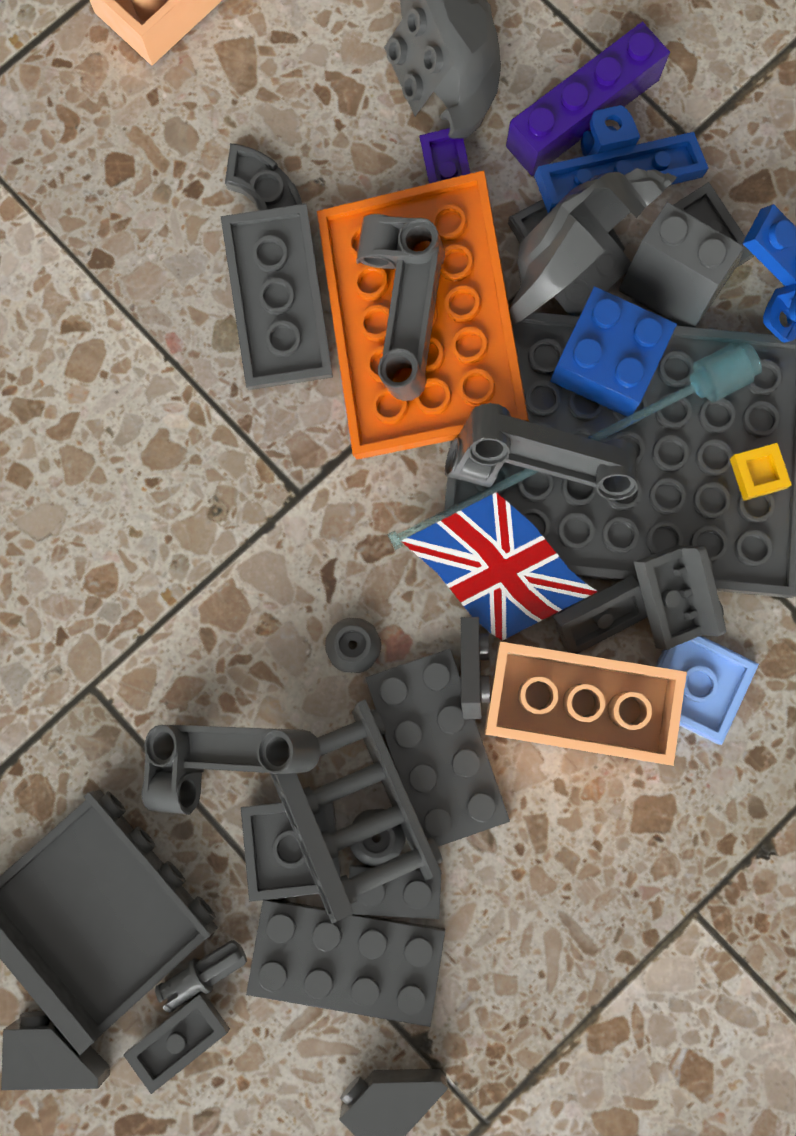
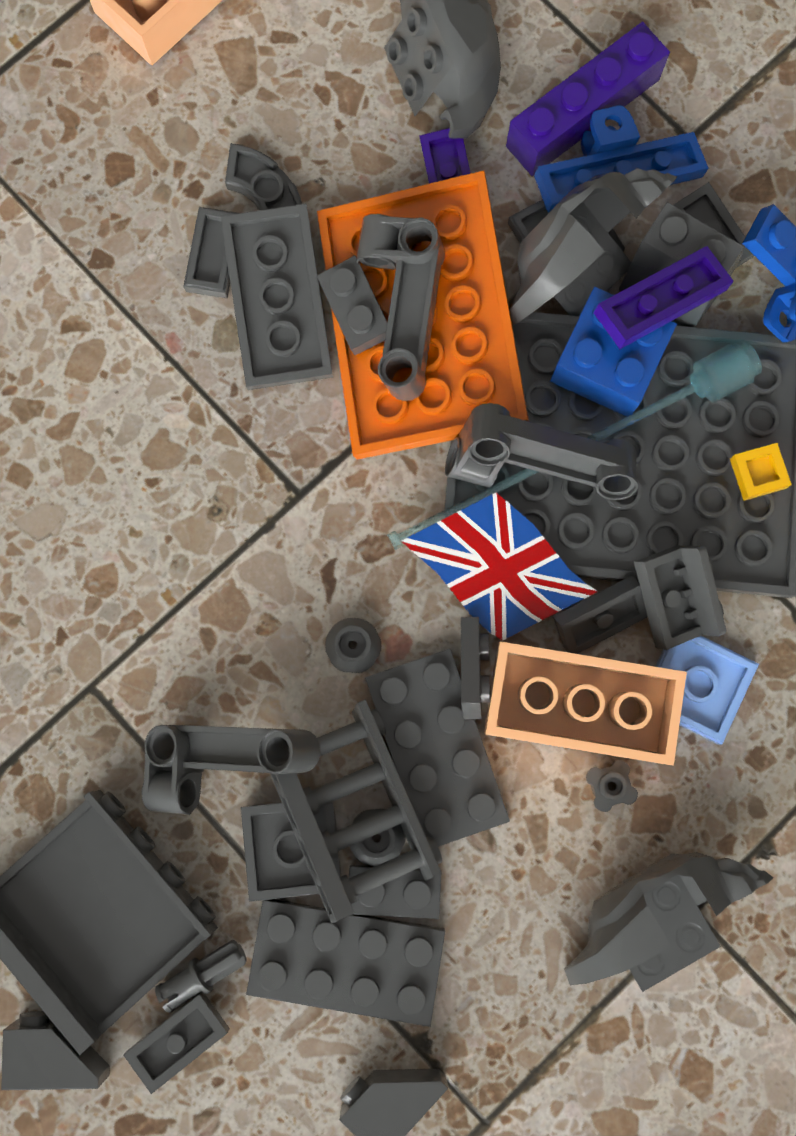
none -> dark grey tile [183,207,239,298]
none -> dark grey plate [317,256,388,355]
none -> dark grey animal [564,852,774,992]
none -> dark grey plate [586,760,638,812]
none -> dark purple plate [594,246,734,349]

